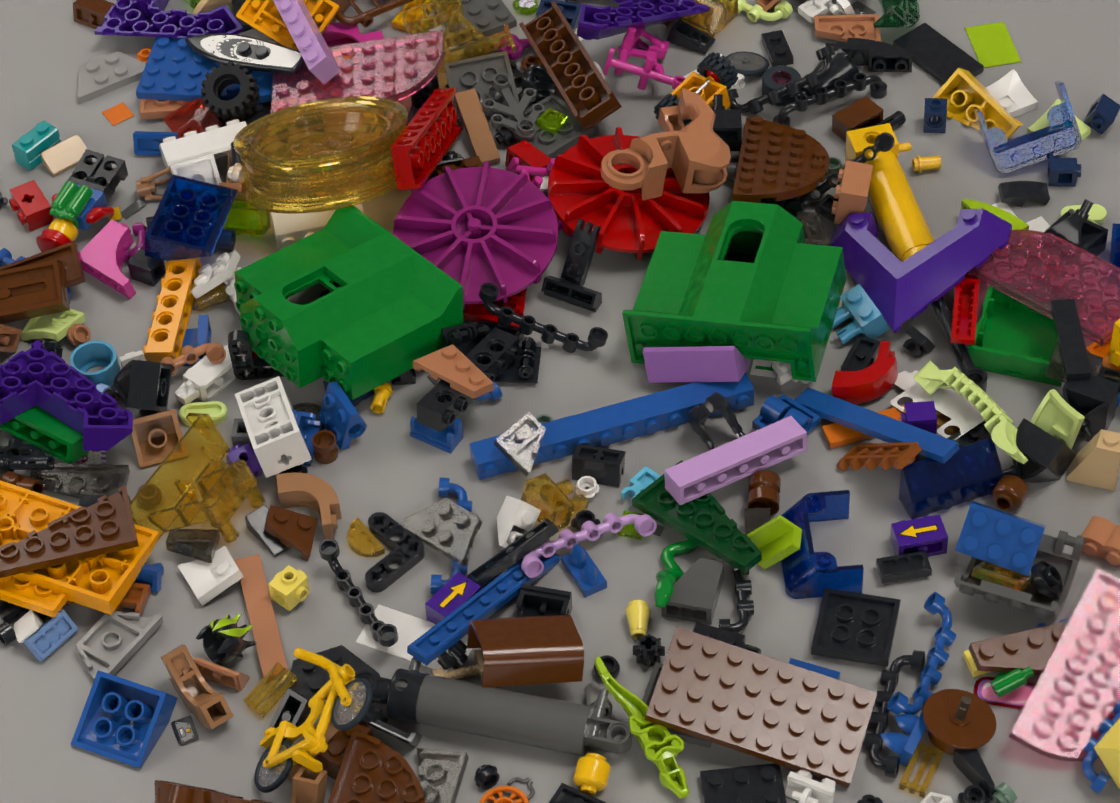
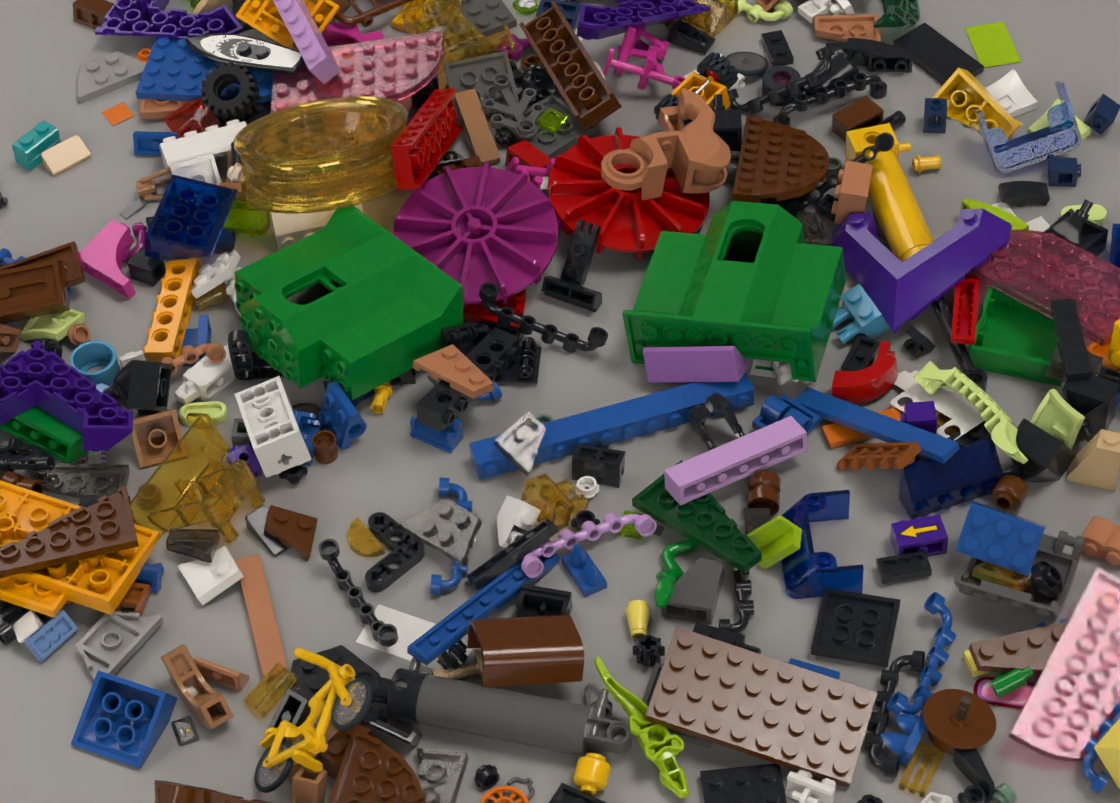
red brick [9,180,54,232] -> none
piece [36,149,128,252] -> none
black hair [196,613,256,666] -> none
light yellow brick [268,565,310,611] -> none
medium nougat arch [276,473,342,539] -> none
dark purple brick [425,572,481,625] -> none
black plate [594,655,620,680] -> none
medium azure plate [621,466,660,506] -> none
dark grey piece [851,0,876,15] -> none

